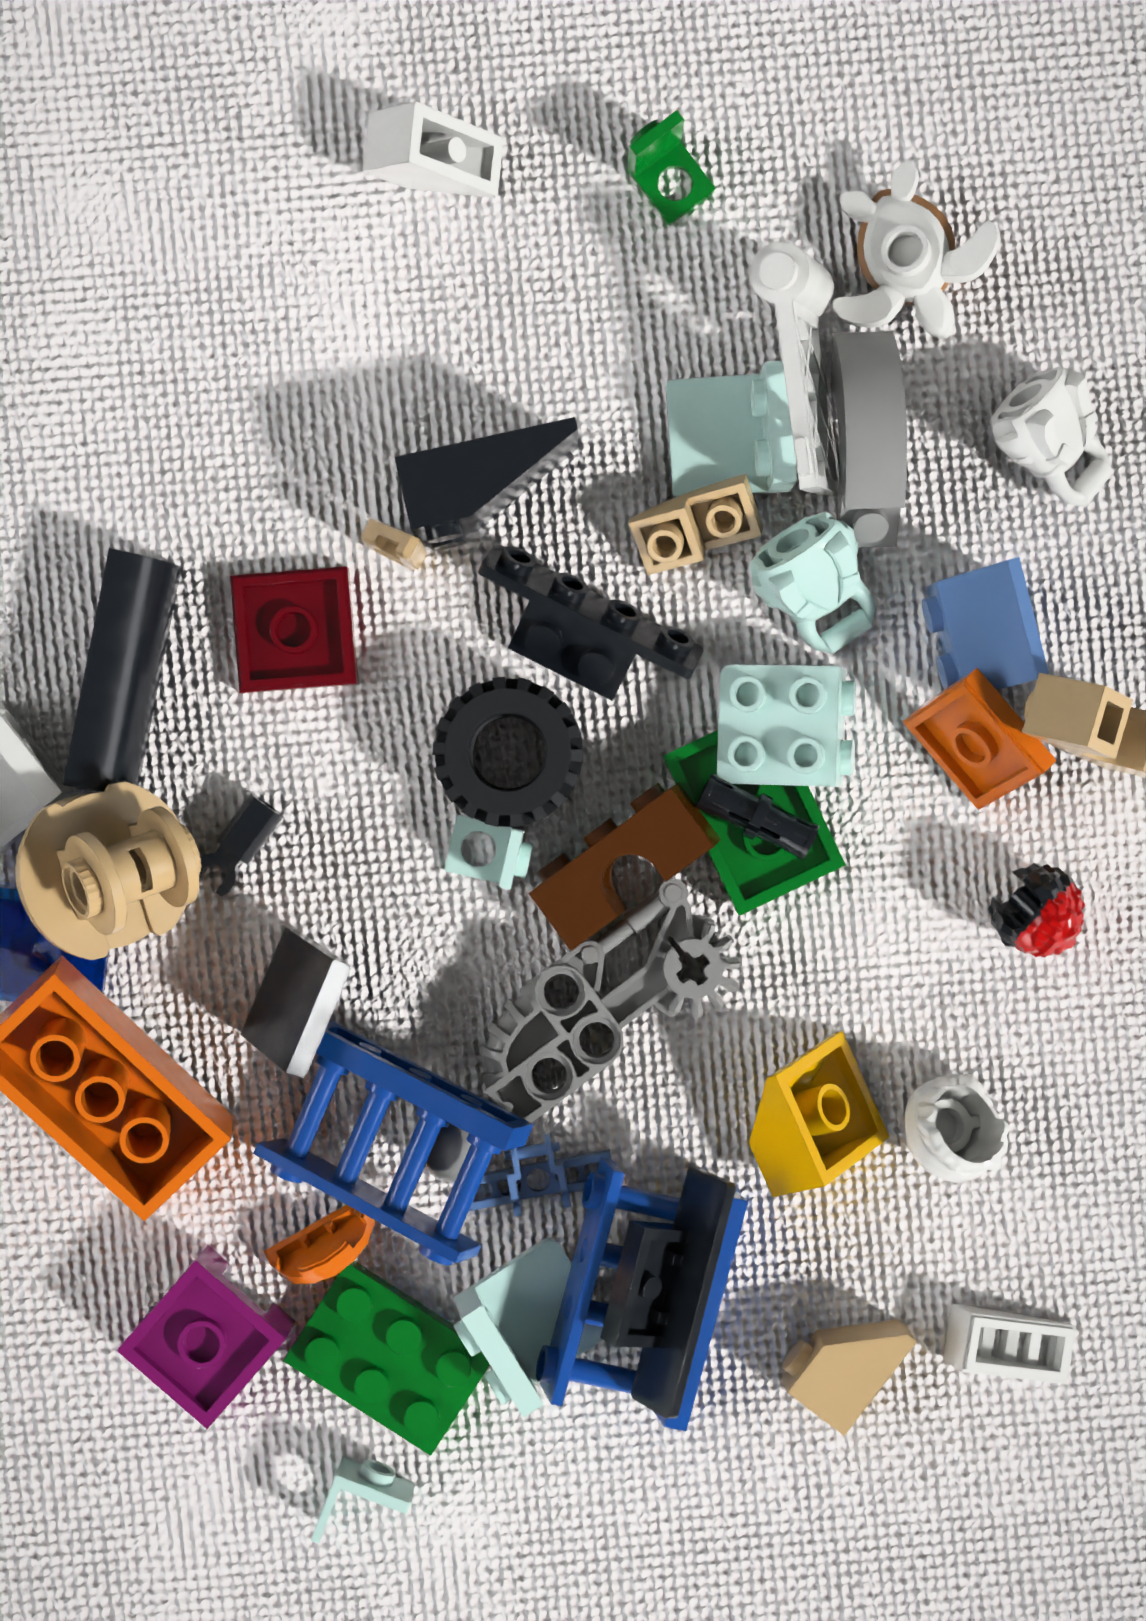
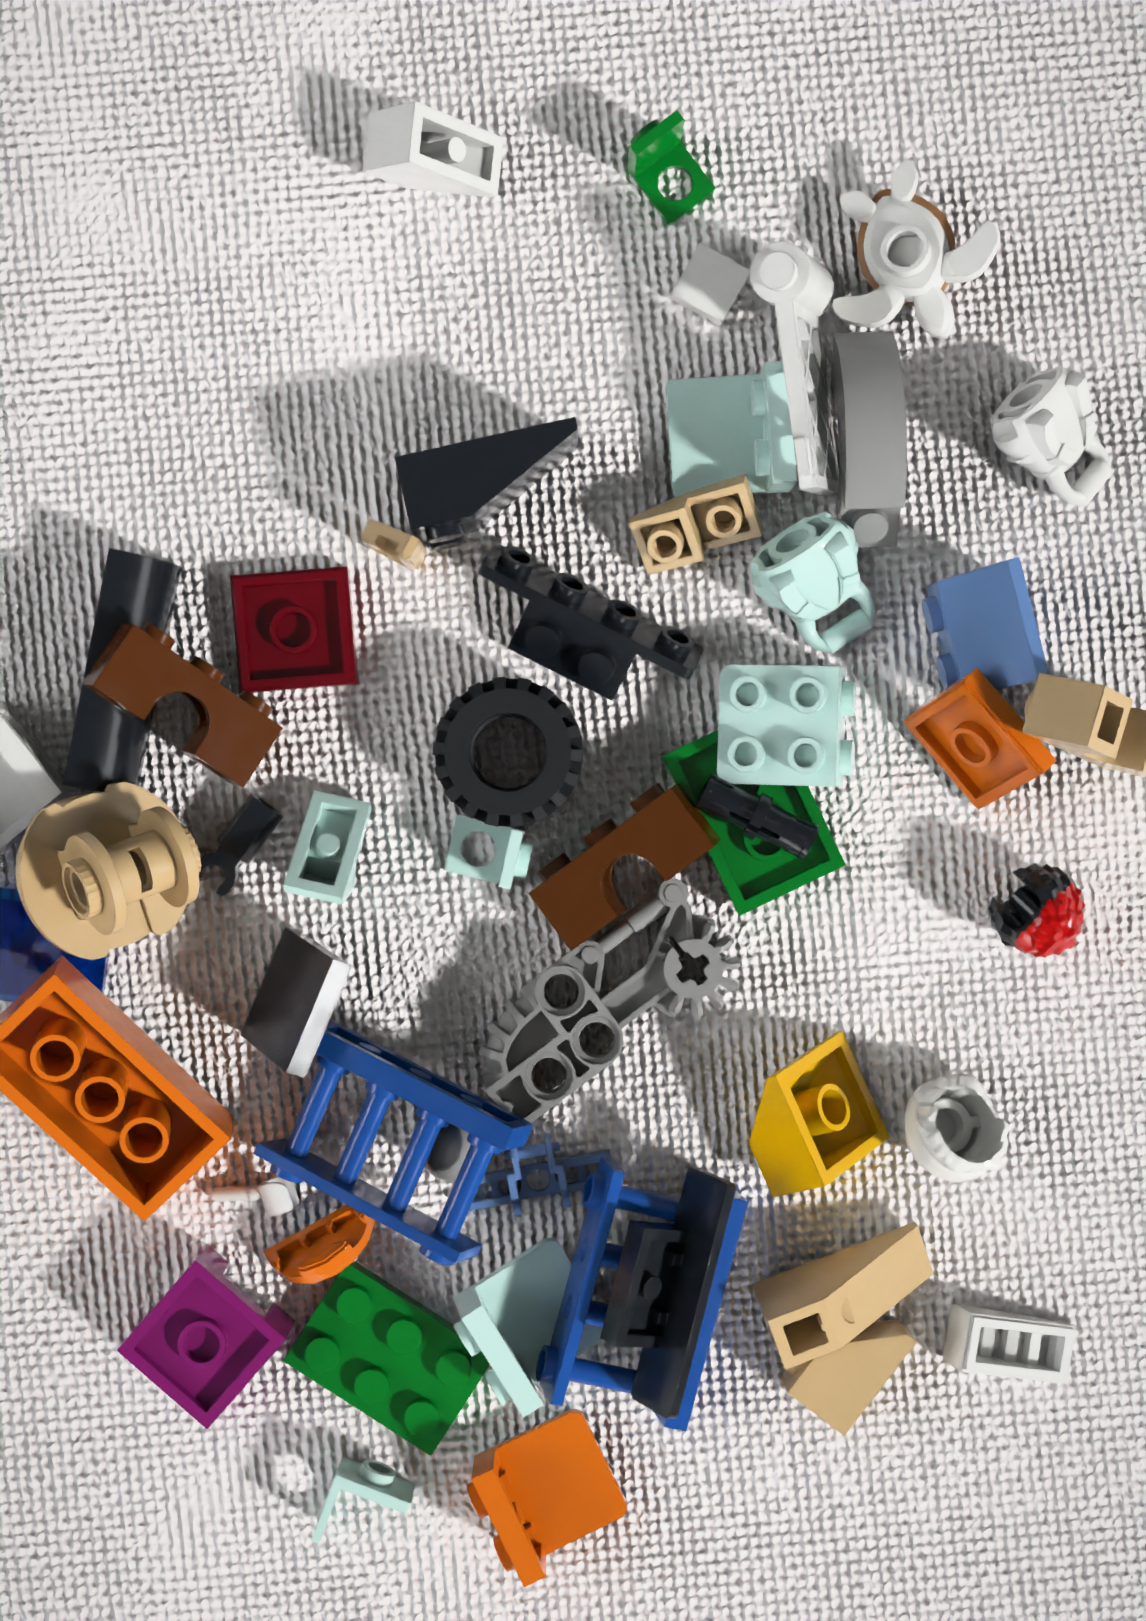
none -> reddish brown arch [81,621,283,788]
none -> white hand [213,1176,299,1217]
none -> light aqua slope [283,790,371,905]
none -> orange bracket [467,1409,627,1587]
none -> white tile [670,242,750,327]
none -> tan slope [752,1222,934,1370]

